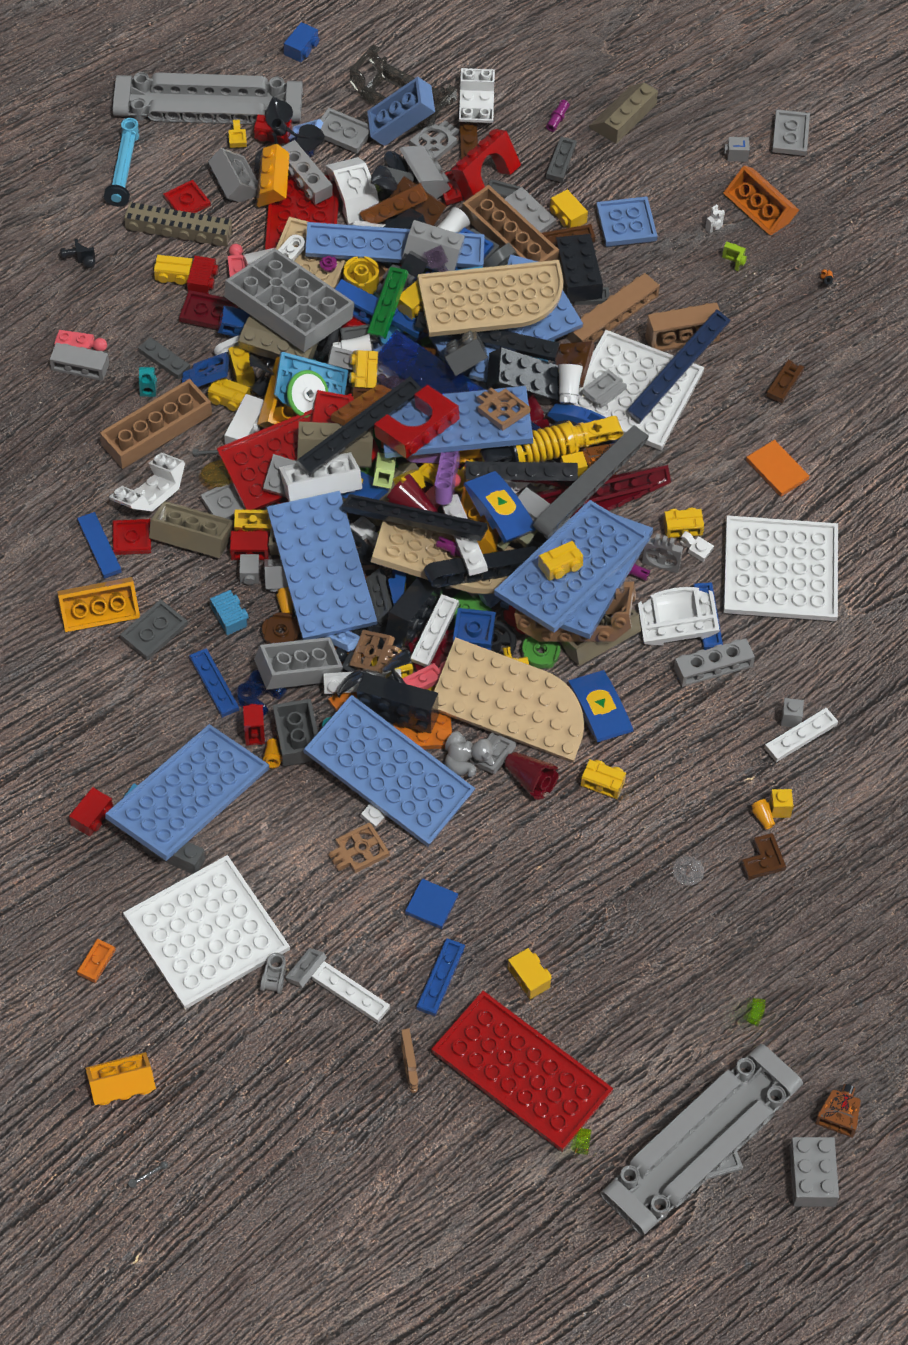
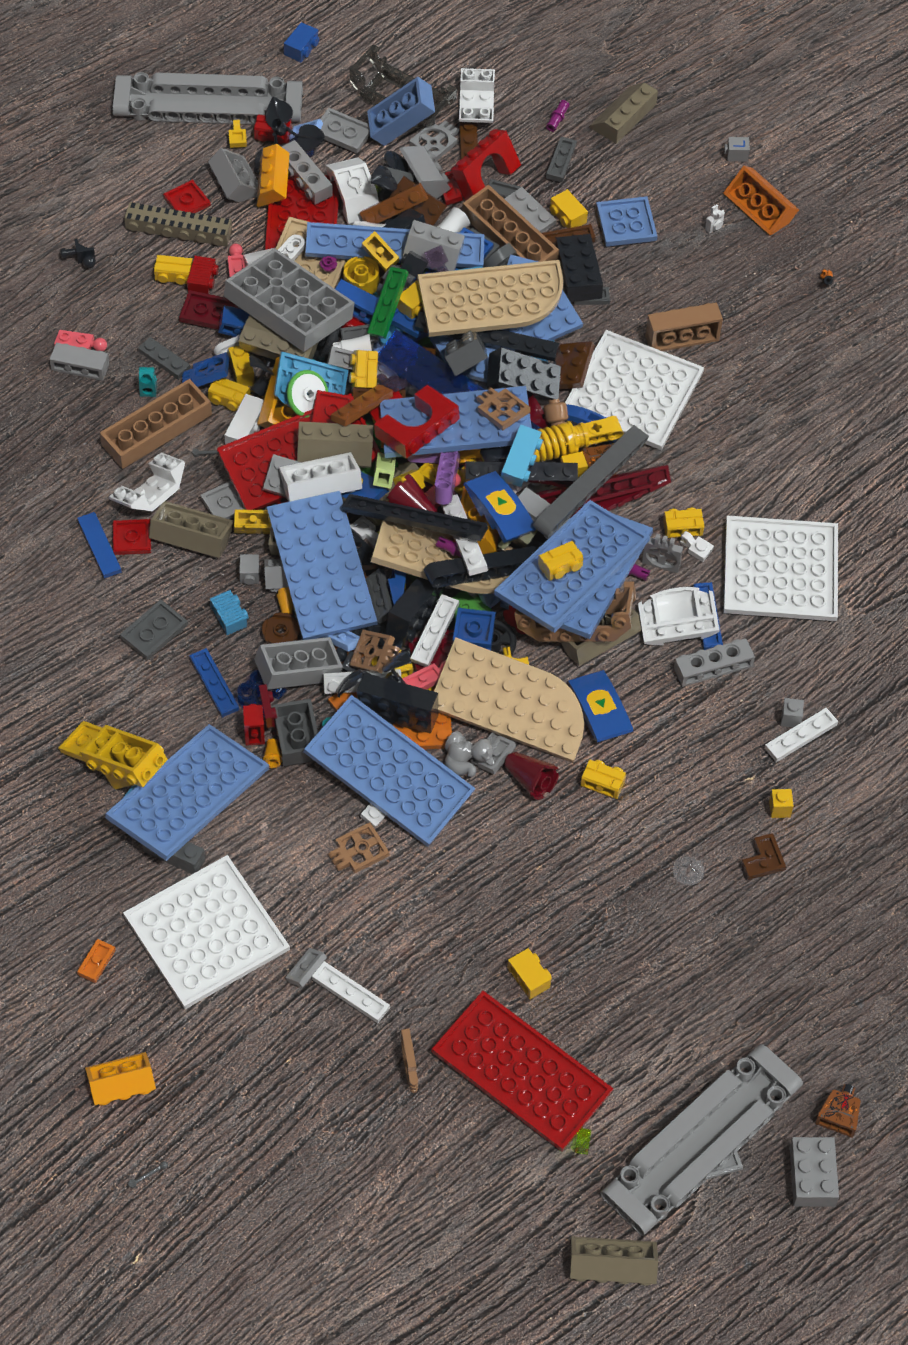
light orange slope [57,577,140,632] -> none
red brick [69,787,113,837] -> none
medium azure piece [103,118,139,206] -> none
clear yellow tile [201,460,231,487] -> none
red brick [230,530,269,560] -> none
light grey piece [260,953,286,994] -> none
black plate [297,376,422,476] -> none
blue tile [405,879,458,929] -> none
blue tile [417,938,465,1017] -> none
bright green plate [522,636,560,669] -> none
white plant [558,364,583,405] -> none
medium nougat brick [567,273,660,343] -> none
light grey plate [582,369,627,408] -> none
dark blue tile [626,309,731,423] -> none
lime bracket [722,241,747,271] -> none
orange tile [746,439,810,497] -> none
clear neon green piece [747,998,766,1027] -> none
light orange cone [751,799,775,830] -> none
reddish brown plate [766,359,805,403] -> none
light grey plate [772,109,810,156] -> none
none -> yellow wedge [59,721,168,789]
none -> dark red plate [259,684,277,728]
none -> yellow brick [362,231,399,272]
none -> medium azure brick [501,424,543,487]
none -> medium nougat head [543,399,569,426]
none -> dark tan slope [570,1236,658,1286]

